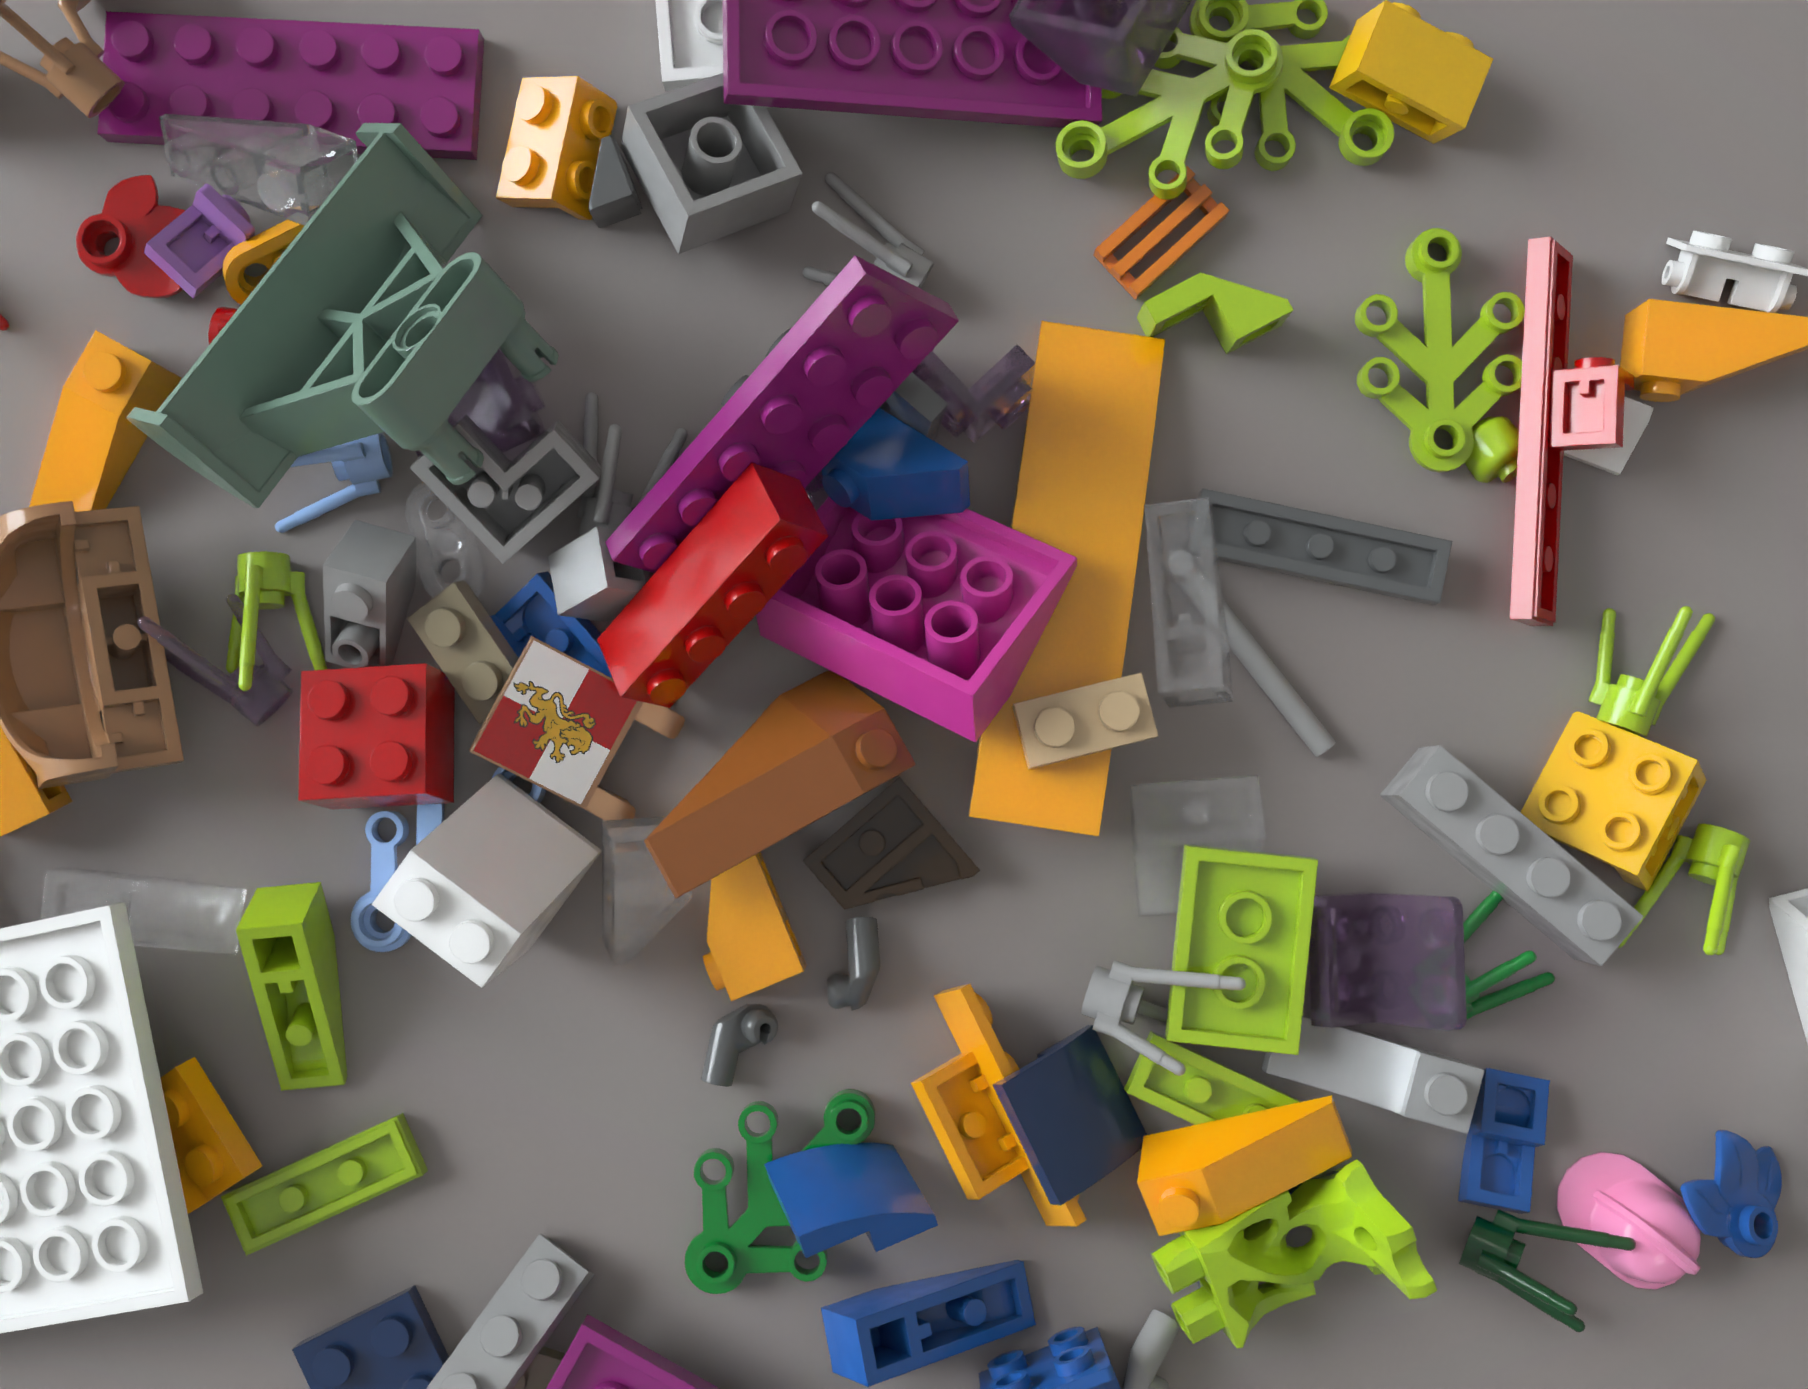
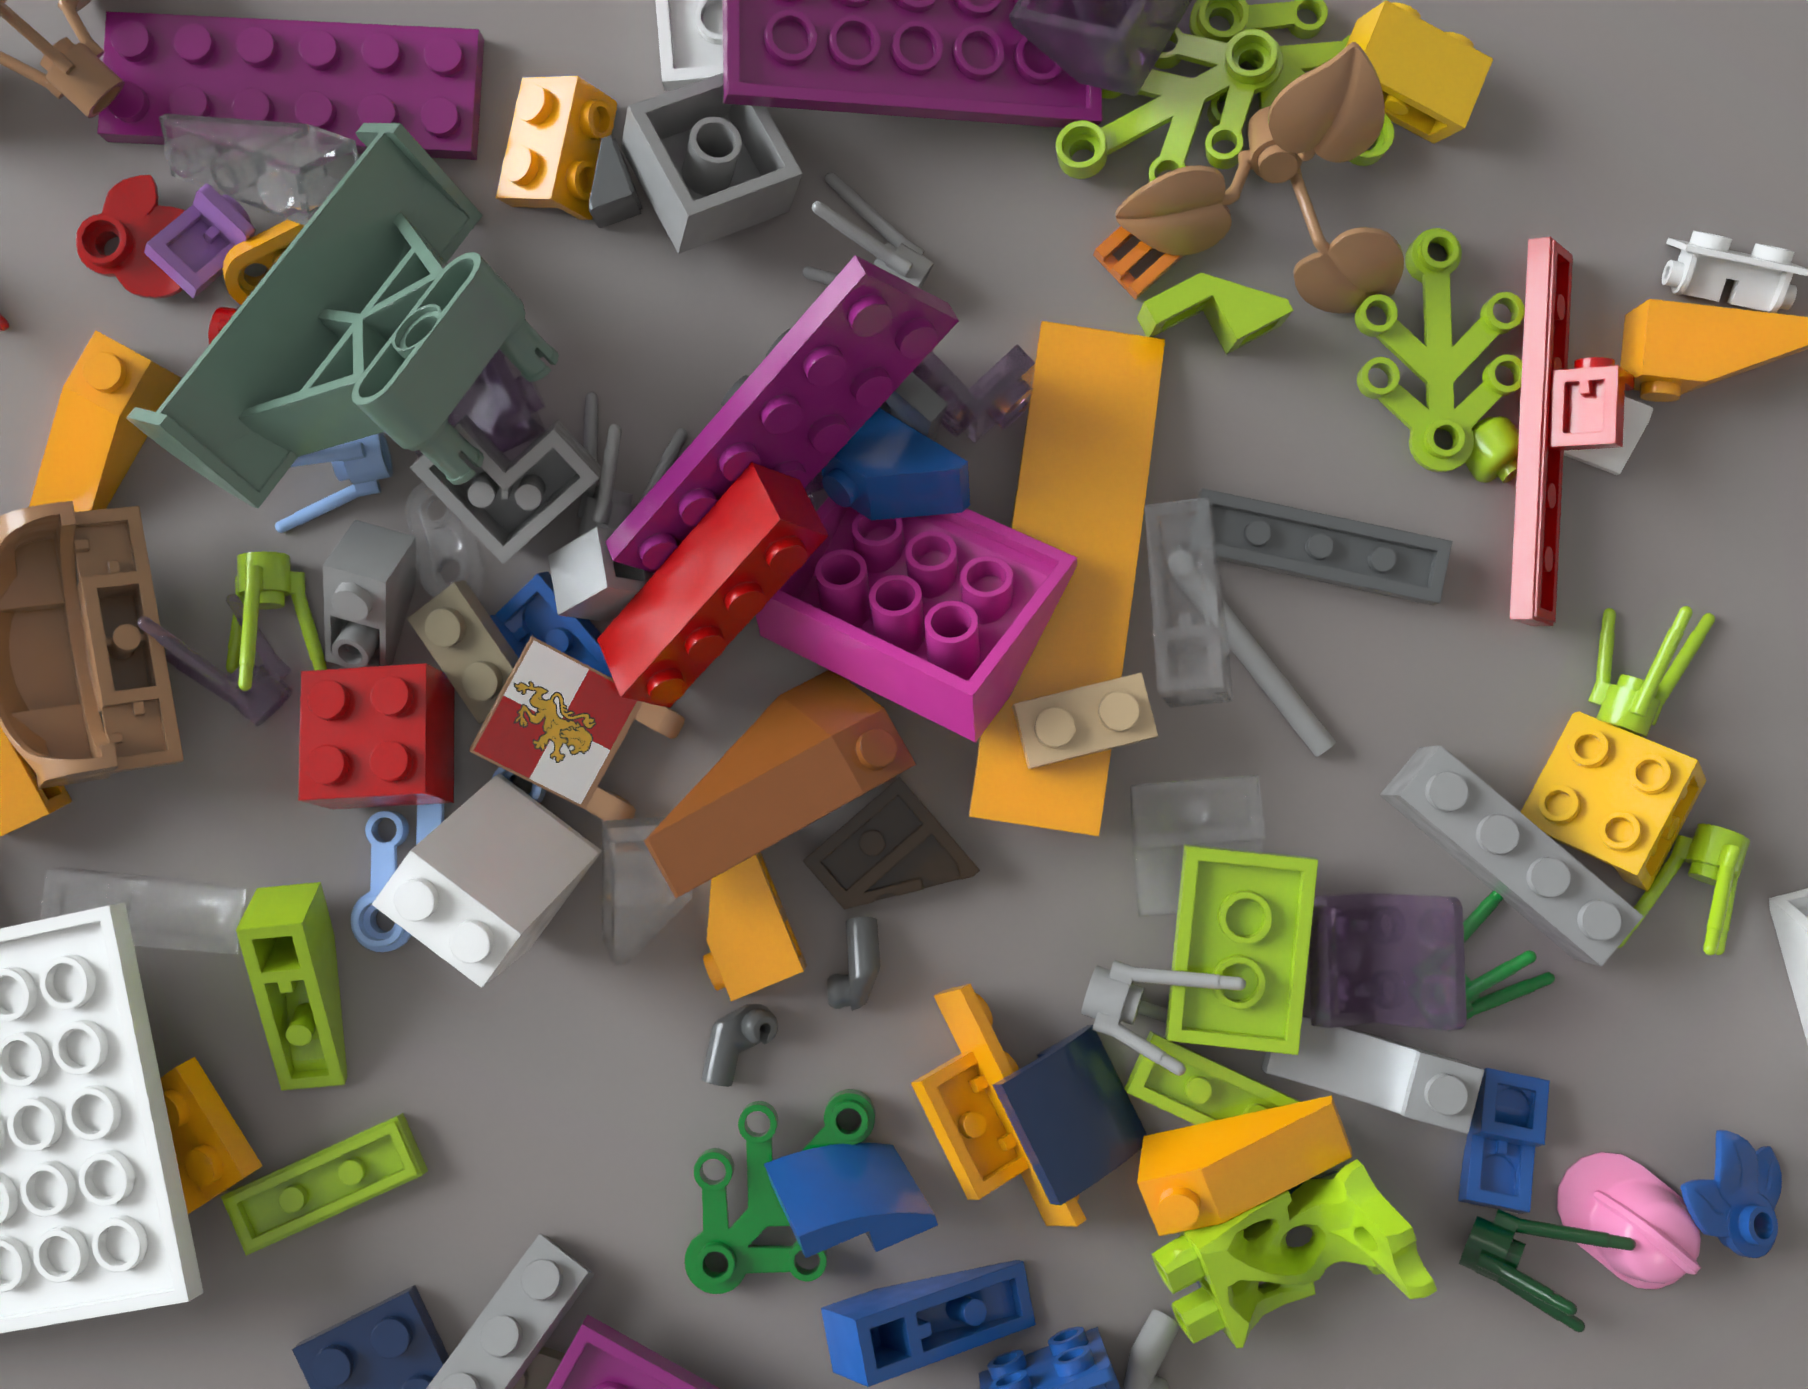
none -> medium nougat plant [1115,42,1404,313]

